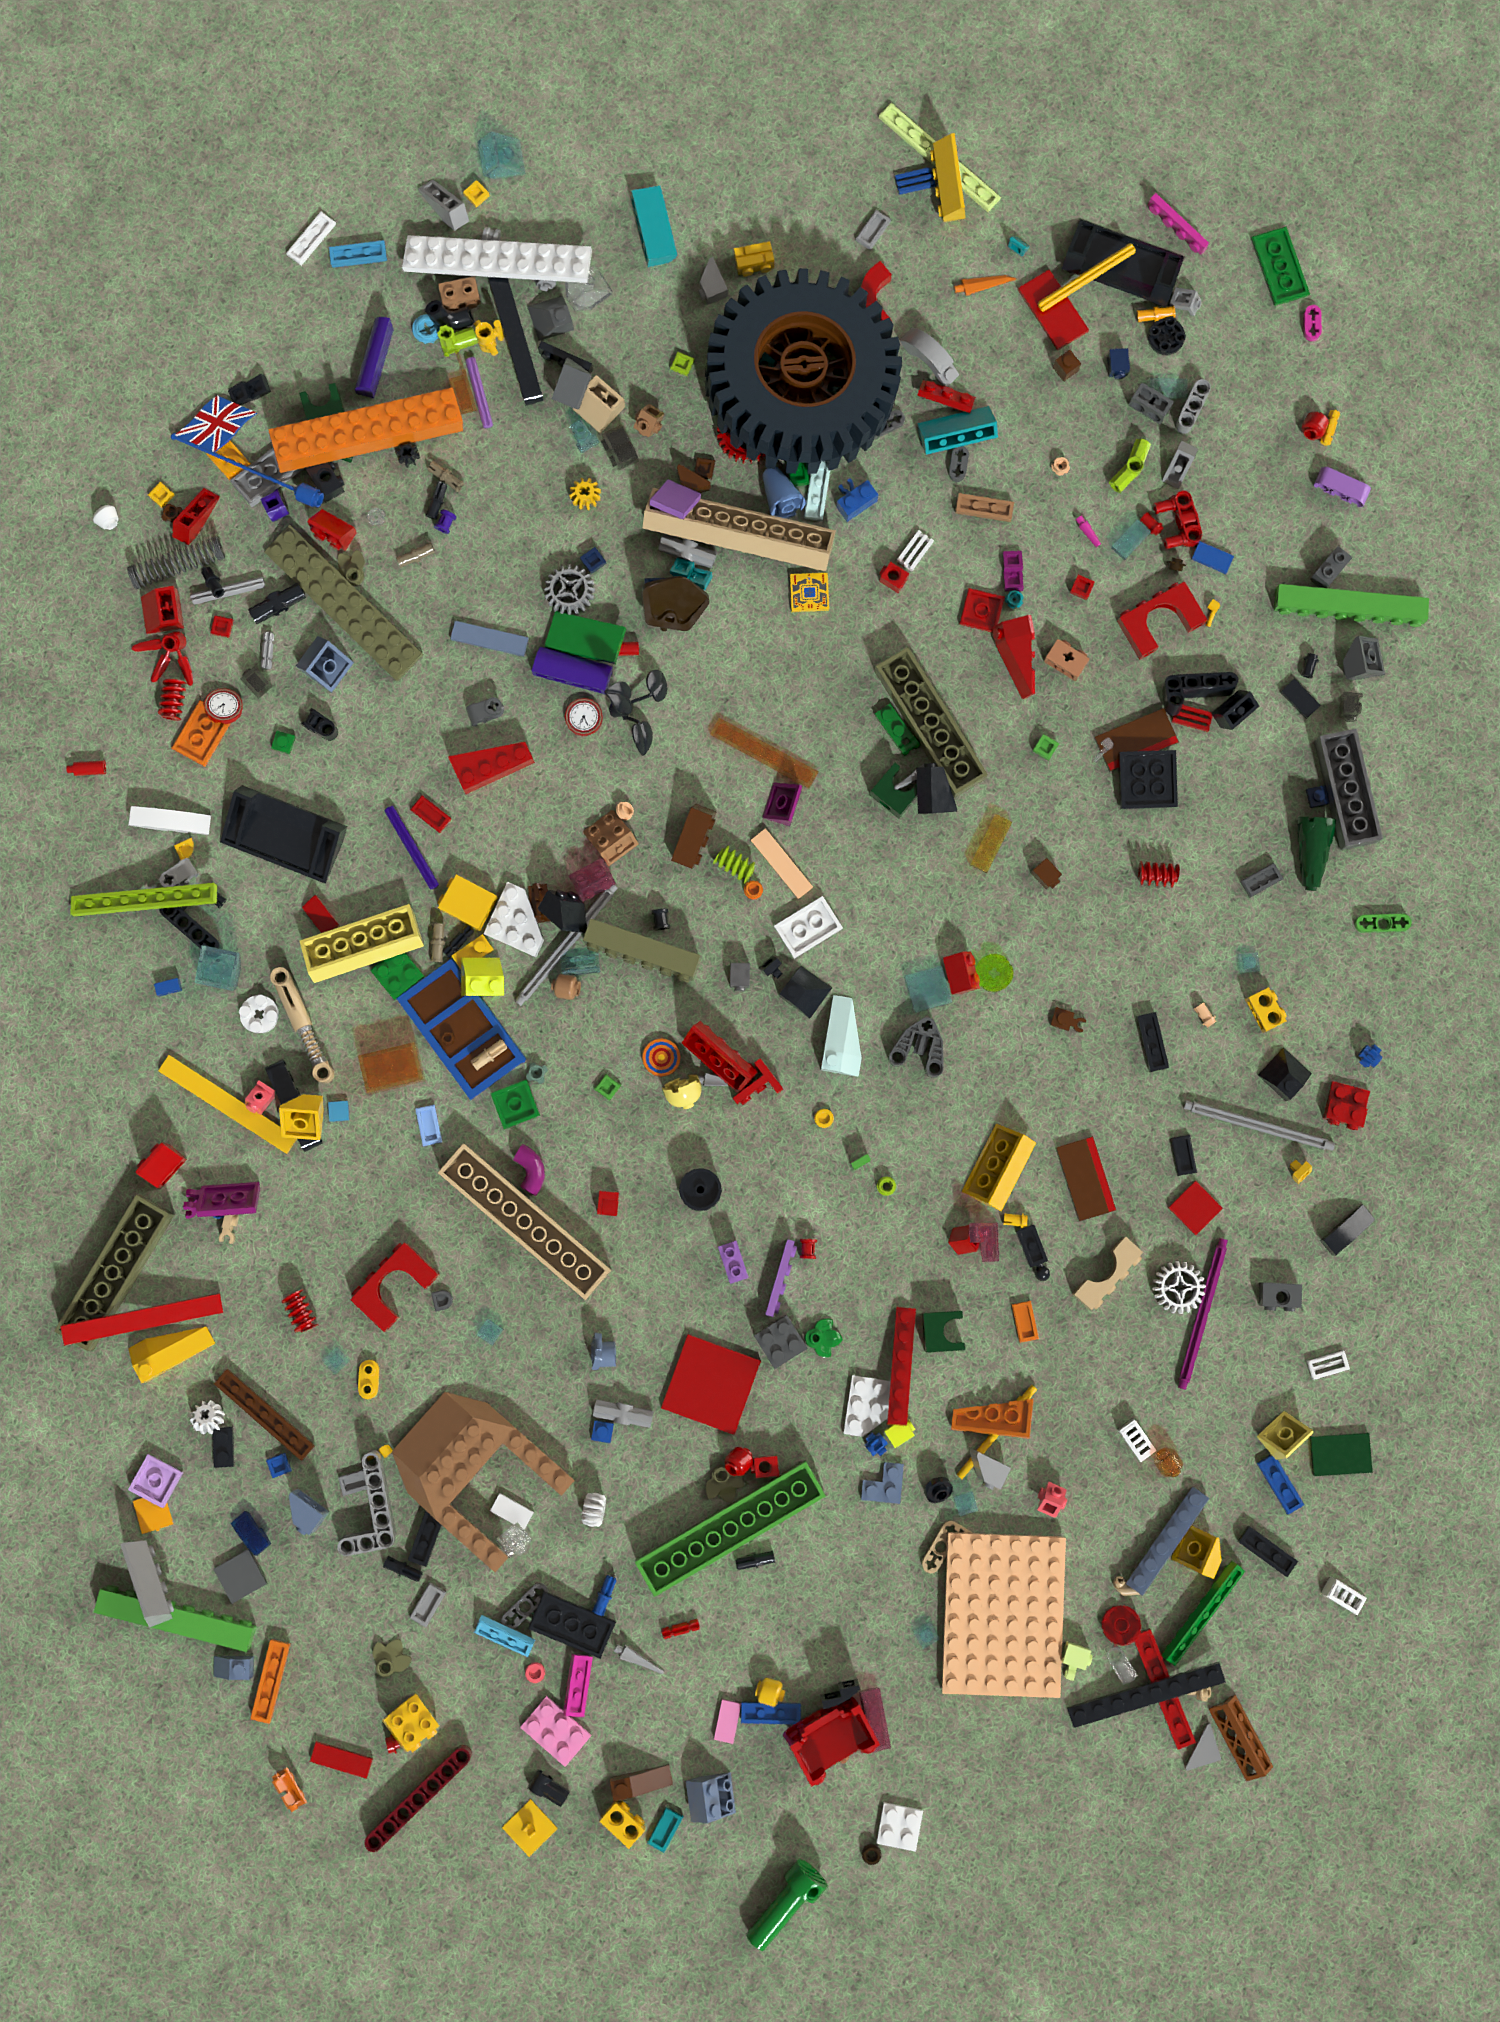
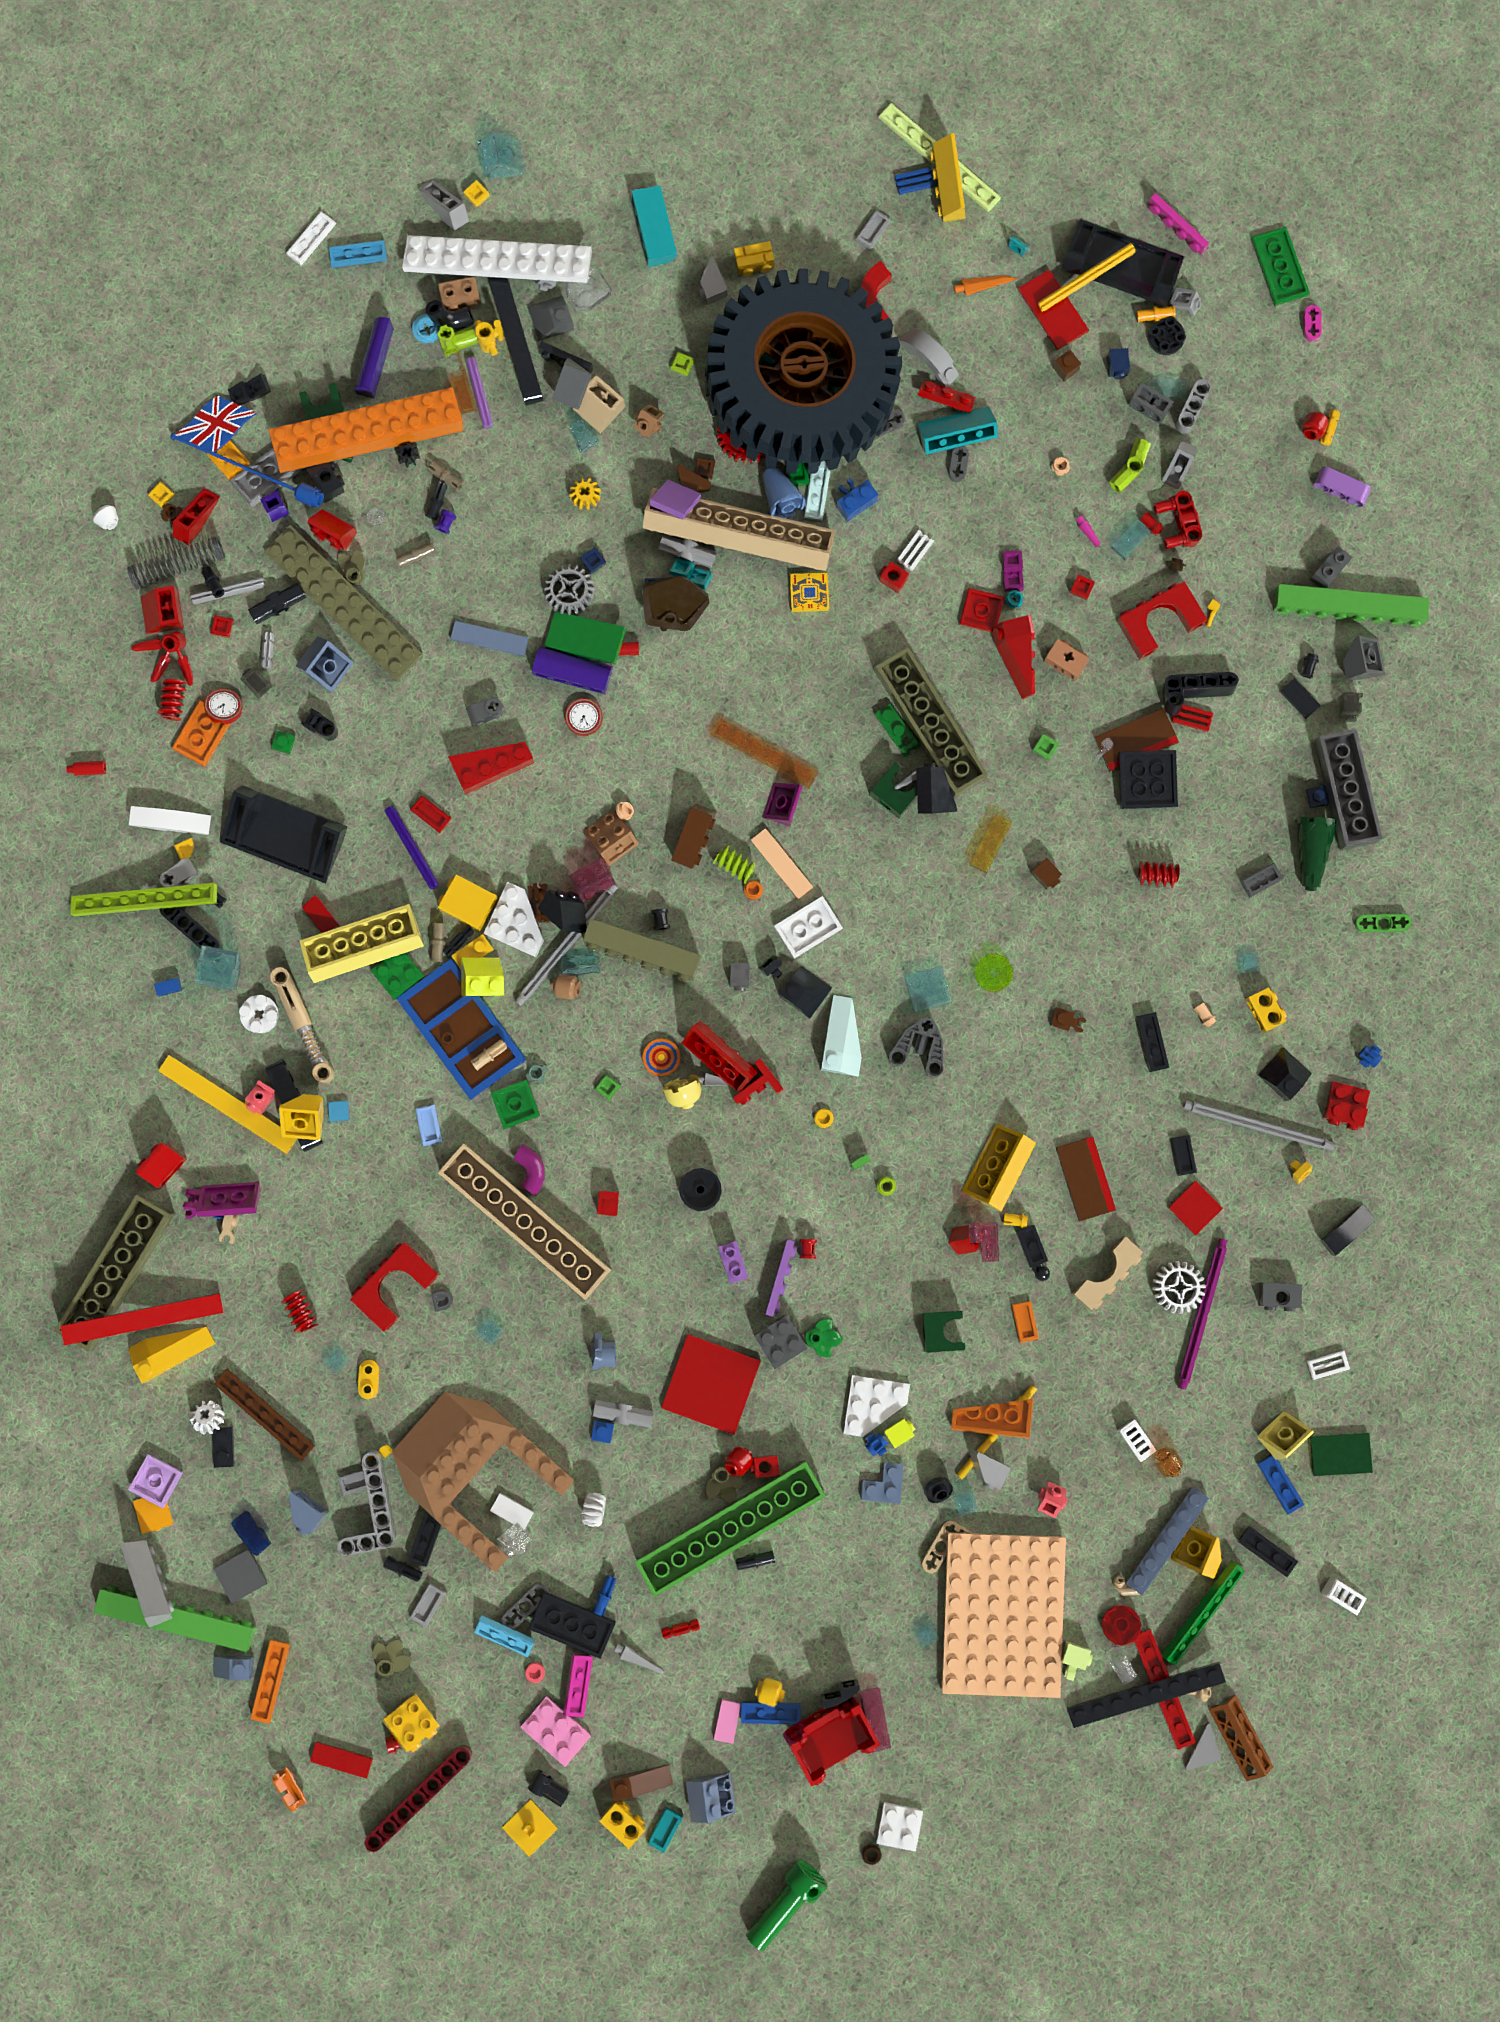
blue tile [266,1453,292,1478] -> none
clear orange brick [358,1042,426,1095] -> none
light grey wheel [482,227,501,241] -> none
clear smoke brick [600,424,639,471] -> none
black plant [604,670,667,756] -> none
red plate [887,1307,916,1426] -> none
red brick [943,951,980,995] -> none
medium nougat plate [955,493,1014,522] -> none
blue tile [1192,541,1234,574] -> none
black brick [1211,690,1259,730] -> none

